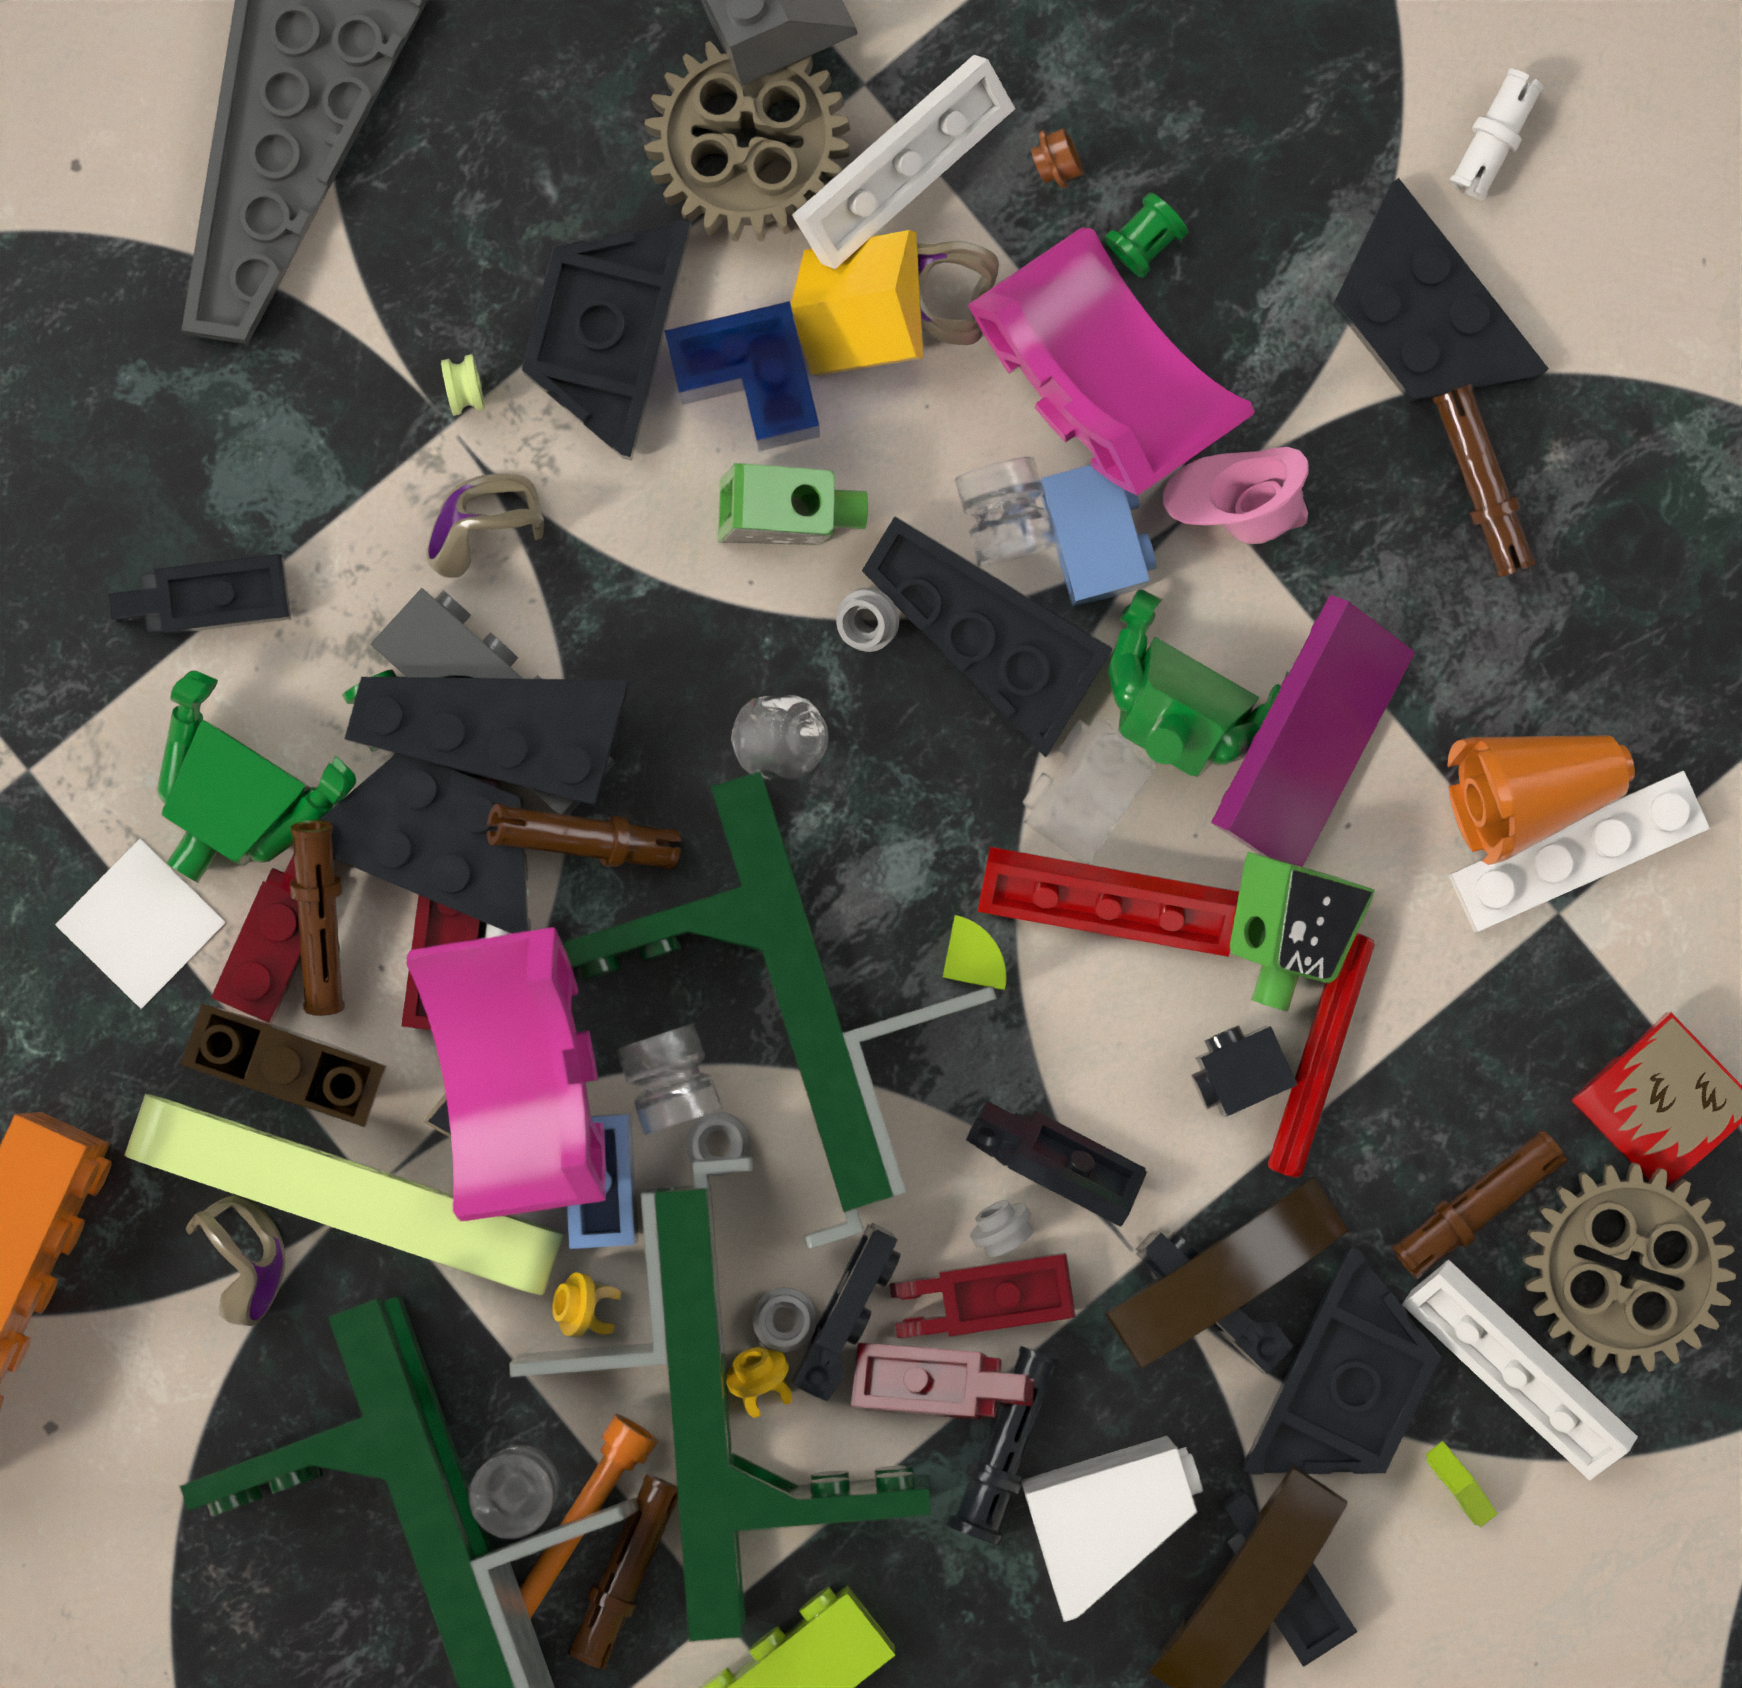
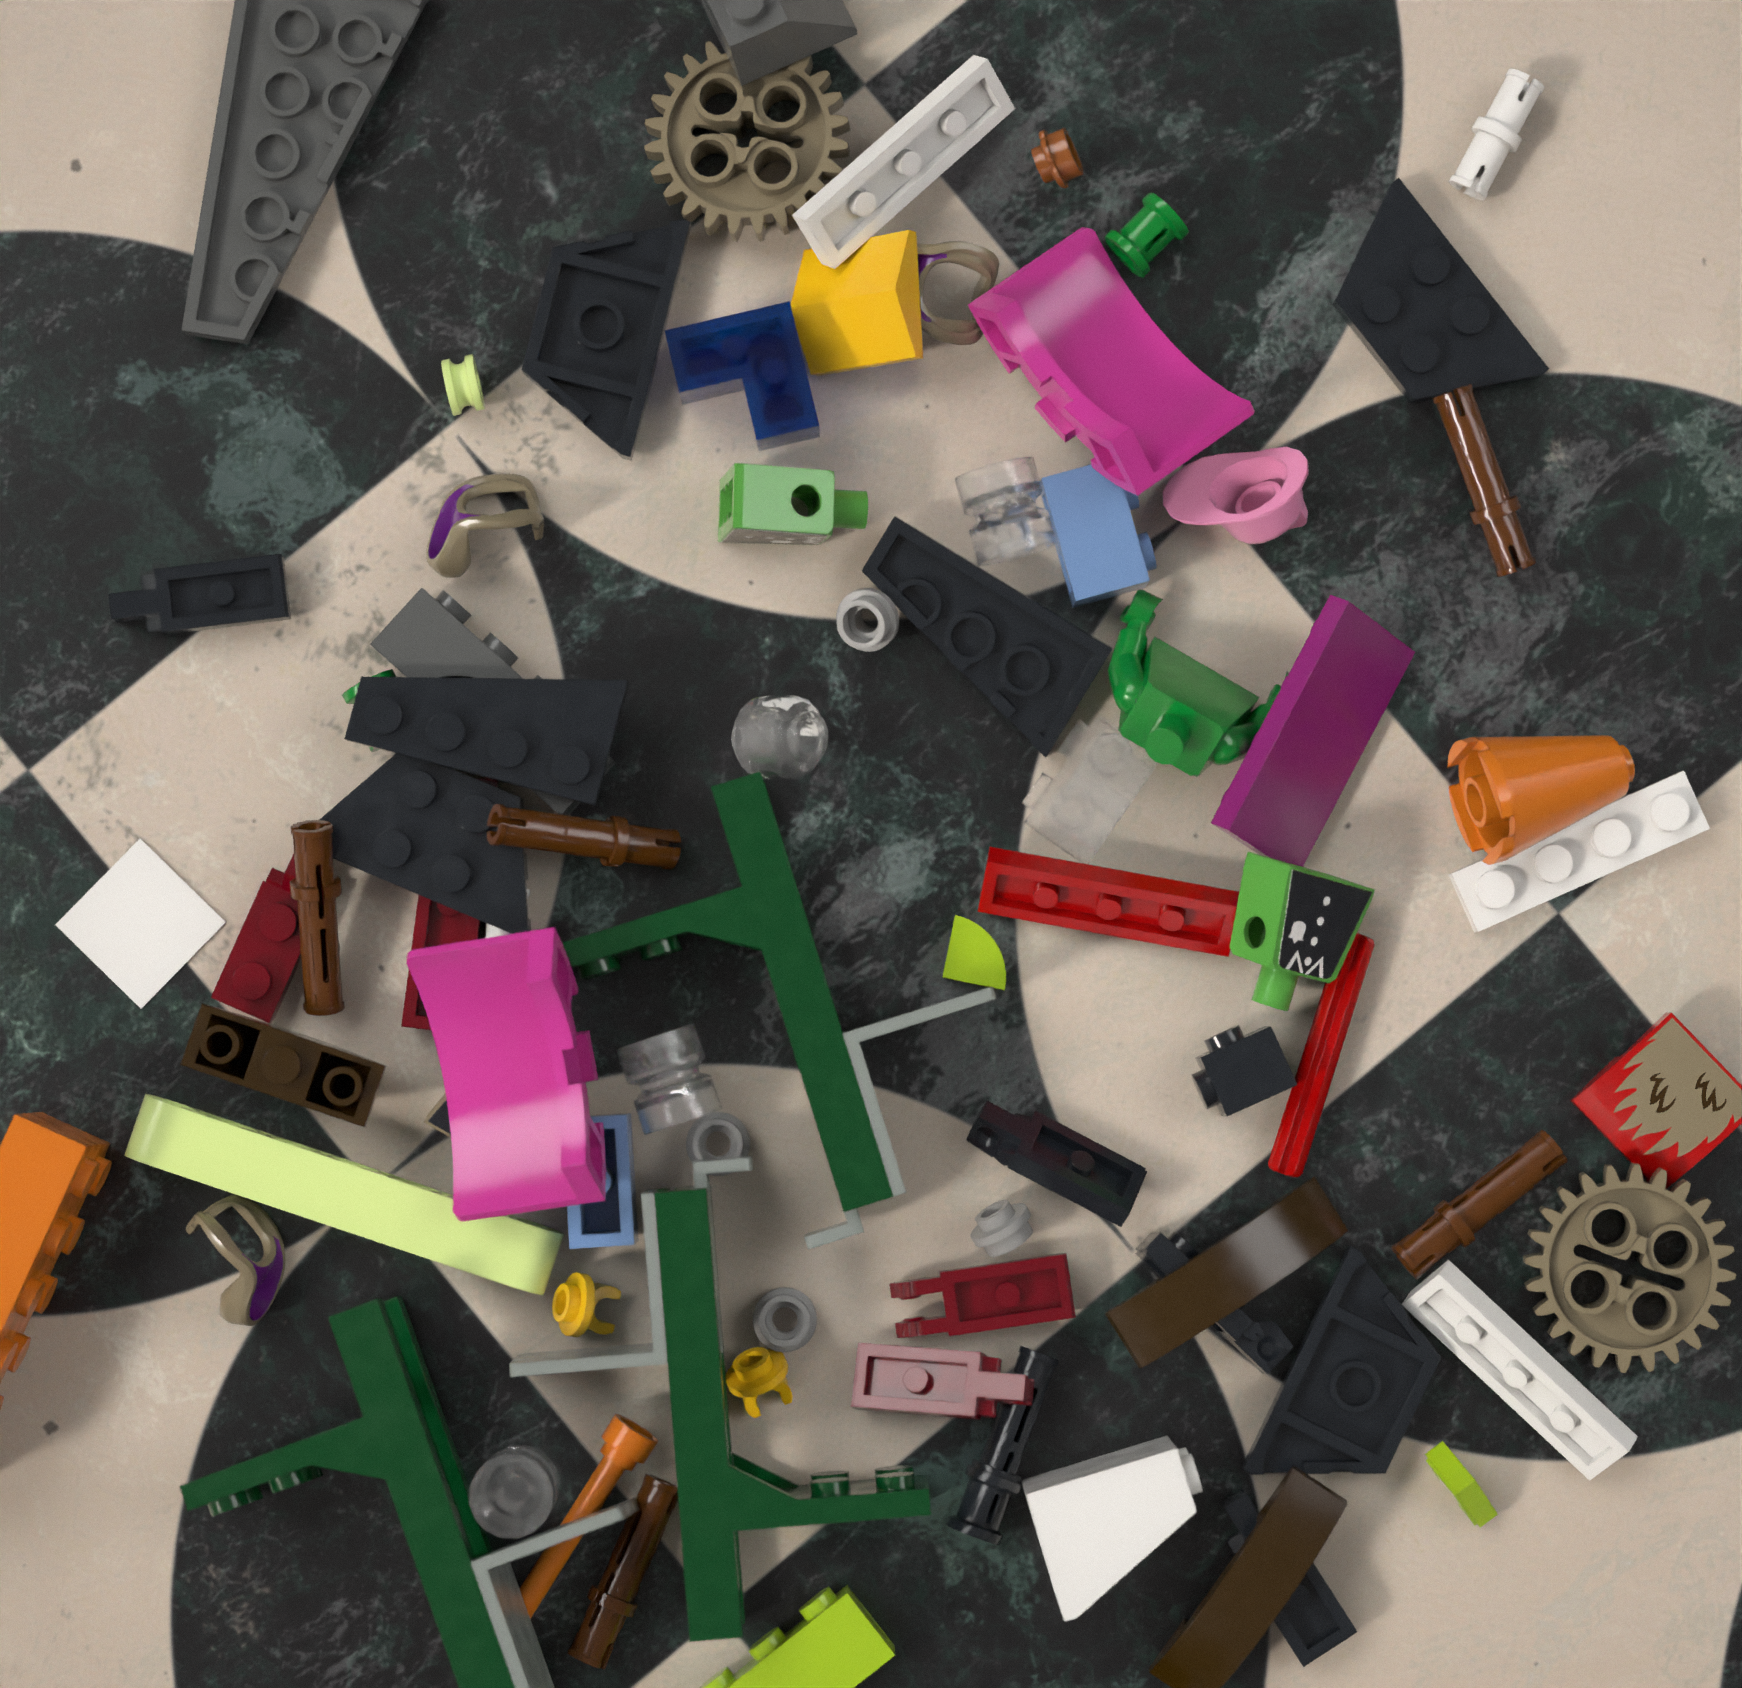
green torso [157,670,356,883] -> none
black hinge [791,1223,901,1401] -> none

